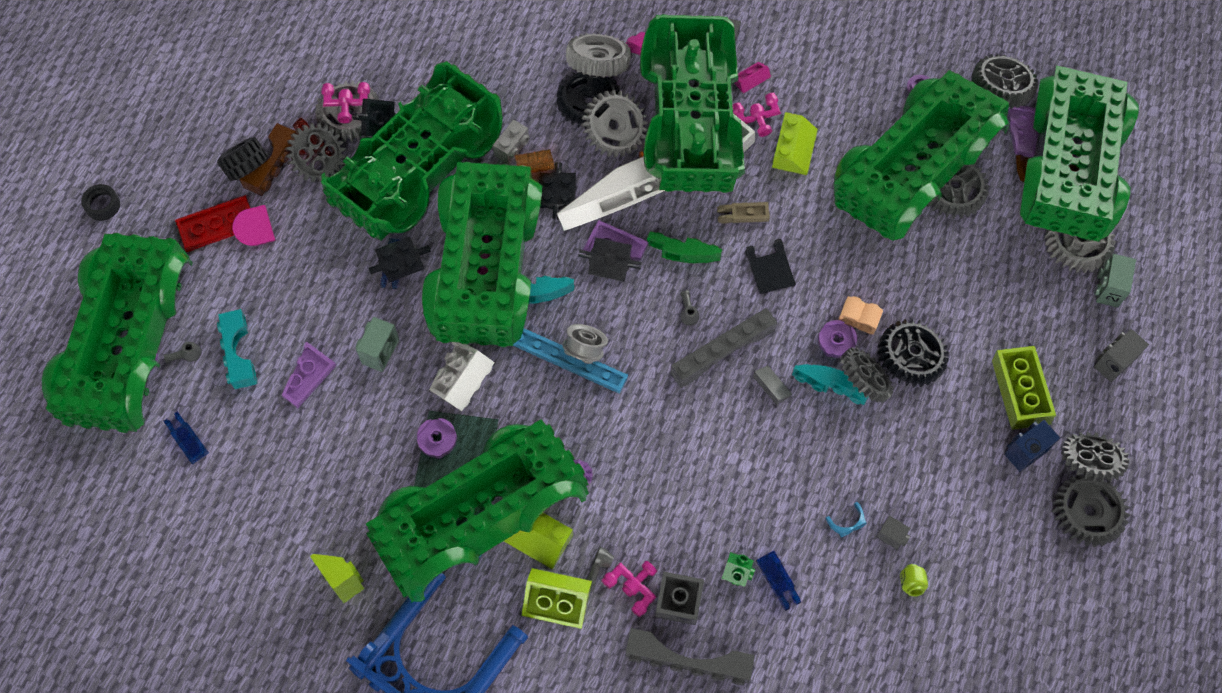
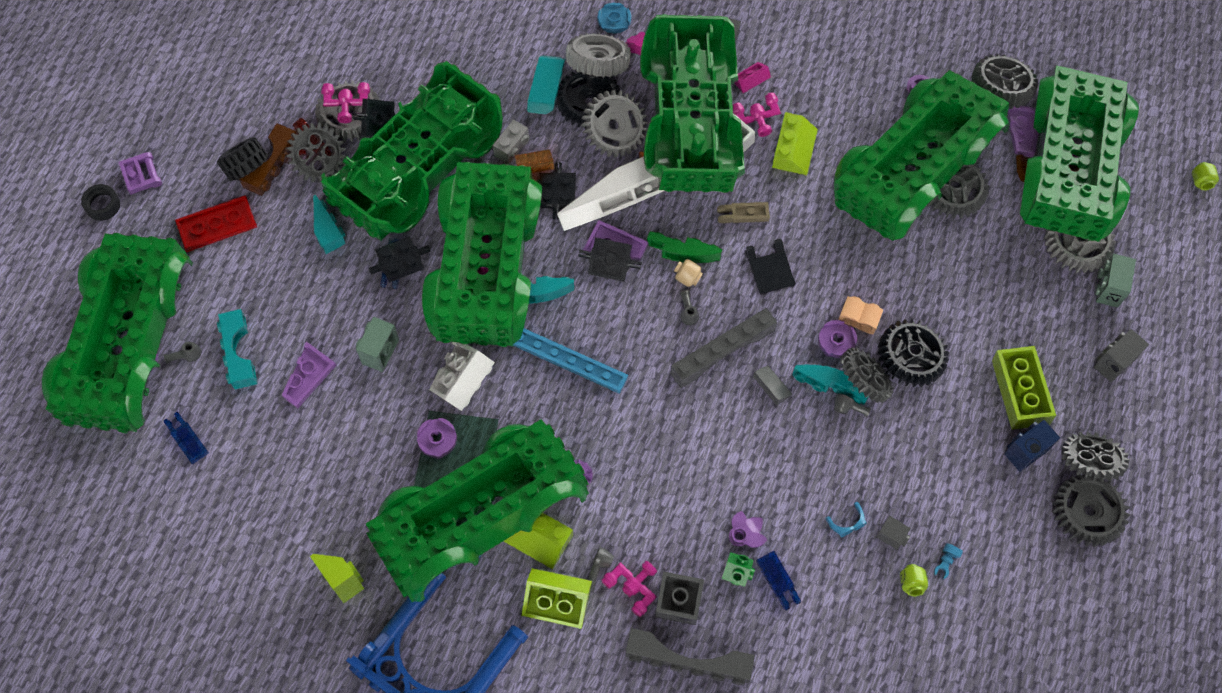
dark pink tile [233,205,276,246] -> none
light grey wheel [562,324,608,364] -> none
none -> medium lavender plate [119,152,162,195]
none -> teal slope [313,195,346,254]
none -> teal piece [527,55,566,114]
none -> dark azure tile [597,2,632,34]
none -> tan head [674,259,703,287]
none -> medium lavender plate [729,511,767,548]
none -> dark grey bar [834,394,871,417]
none -> dark azure piece [934,543,963,580]
none -> lime head [1192,162,1219,190]

